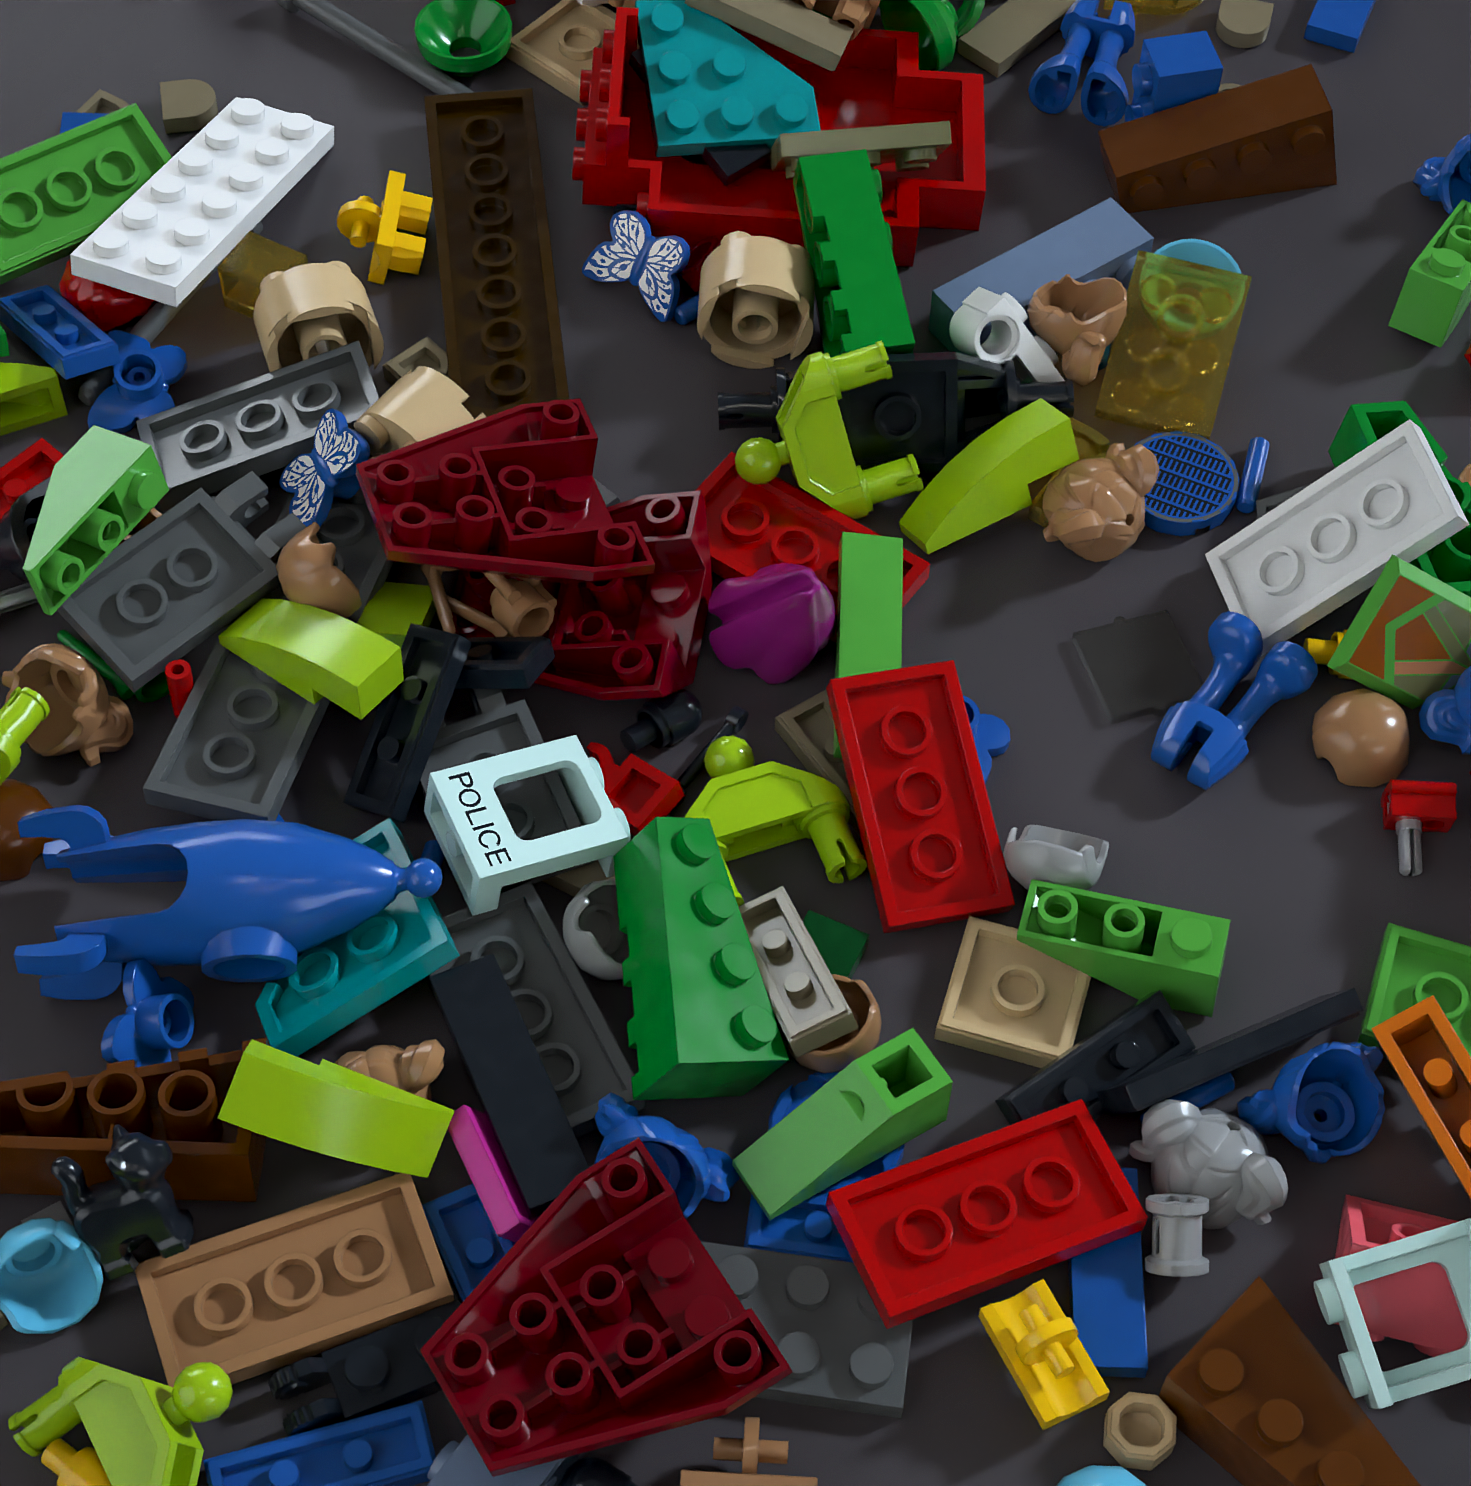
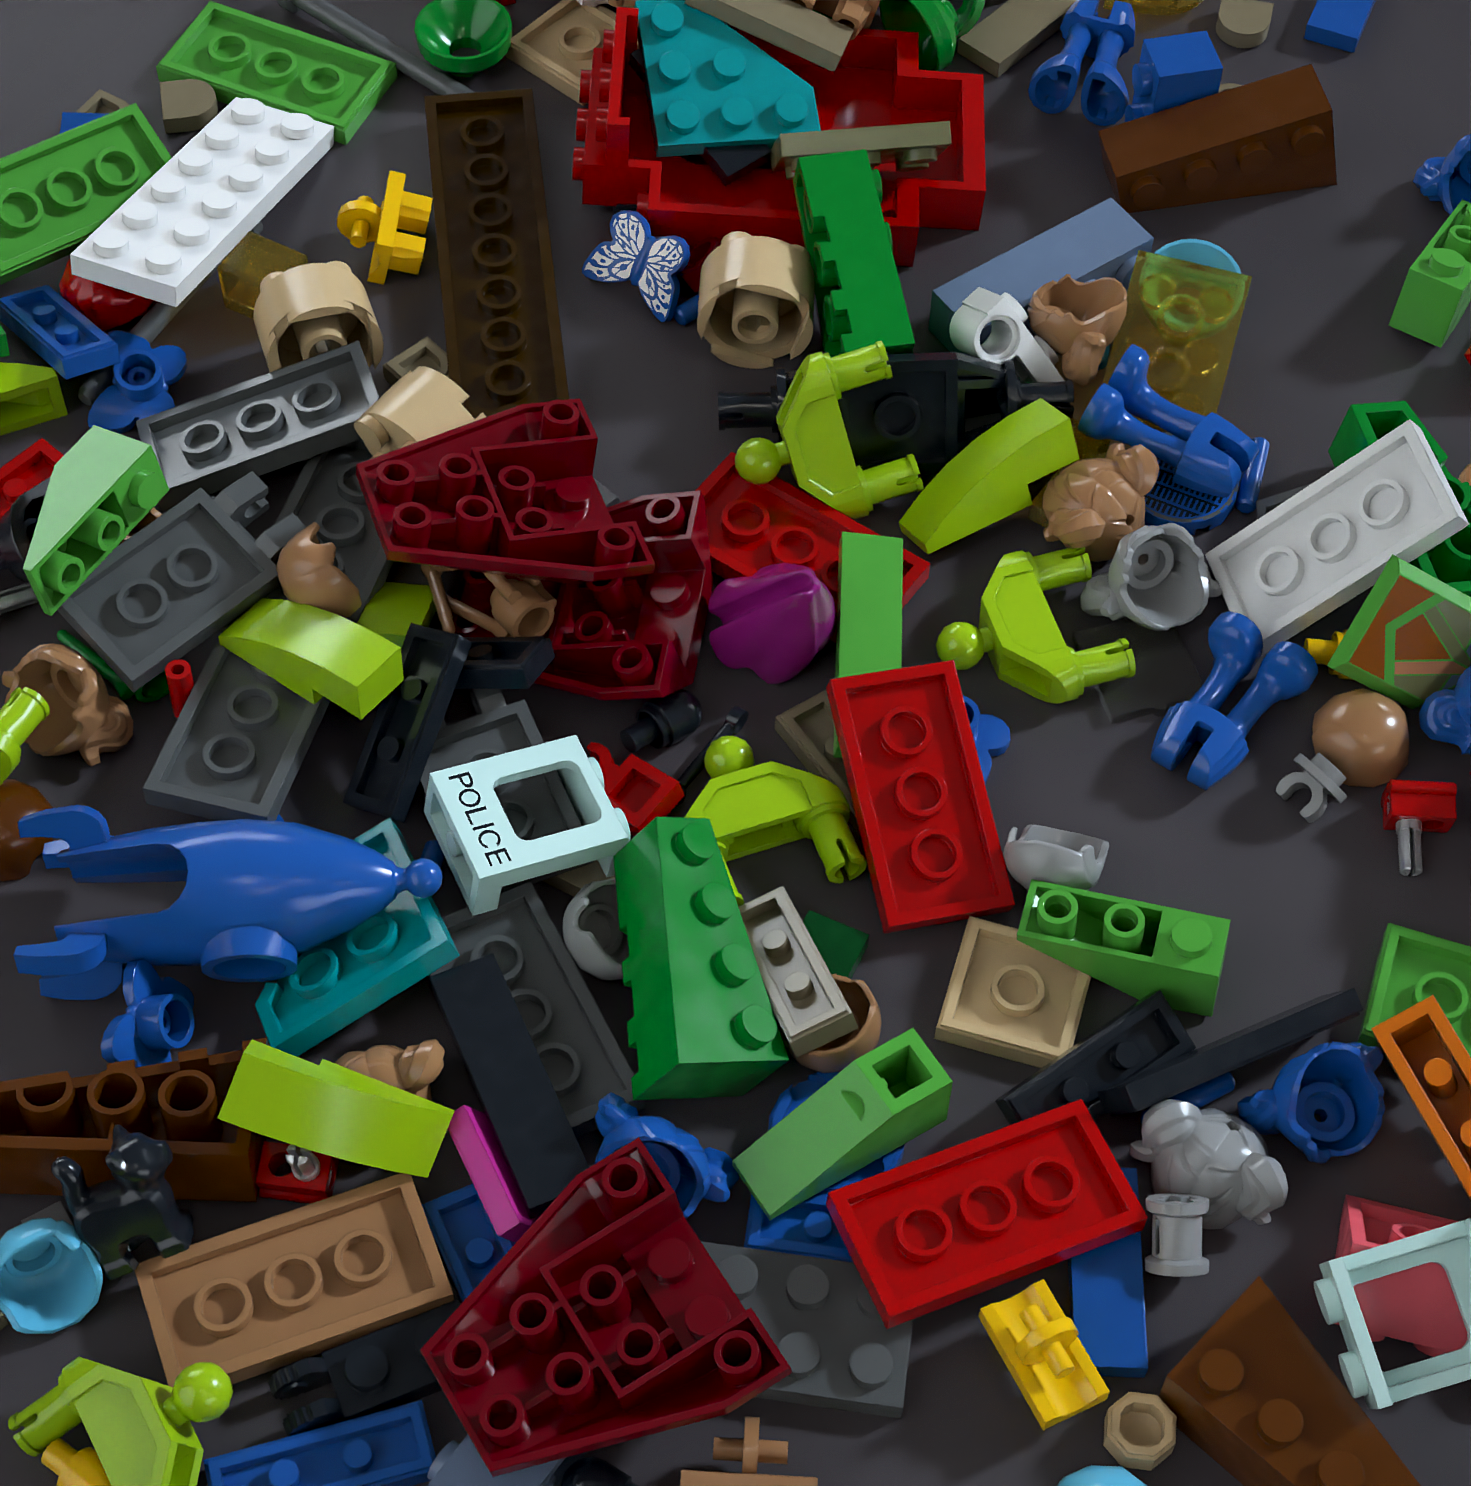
blue animal [279,408,370,527] -> none
none -> bright green tile [156,1,397,145]
none -> red piece [256,1141,339,1204]
none -> lime connector [936,547,1136,704]
none -> blue piece [1078,344,1259,498]
none -> light grey hair [1080,523,1223,631]
none -> light grey plate [1276,752,1347,823]

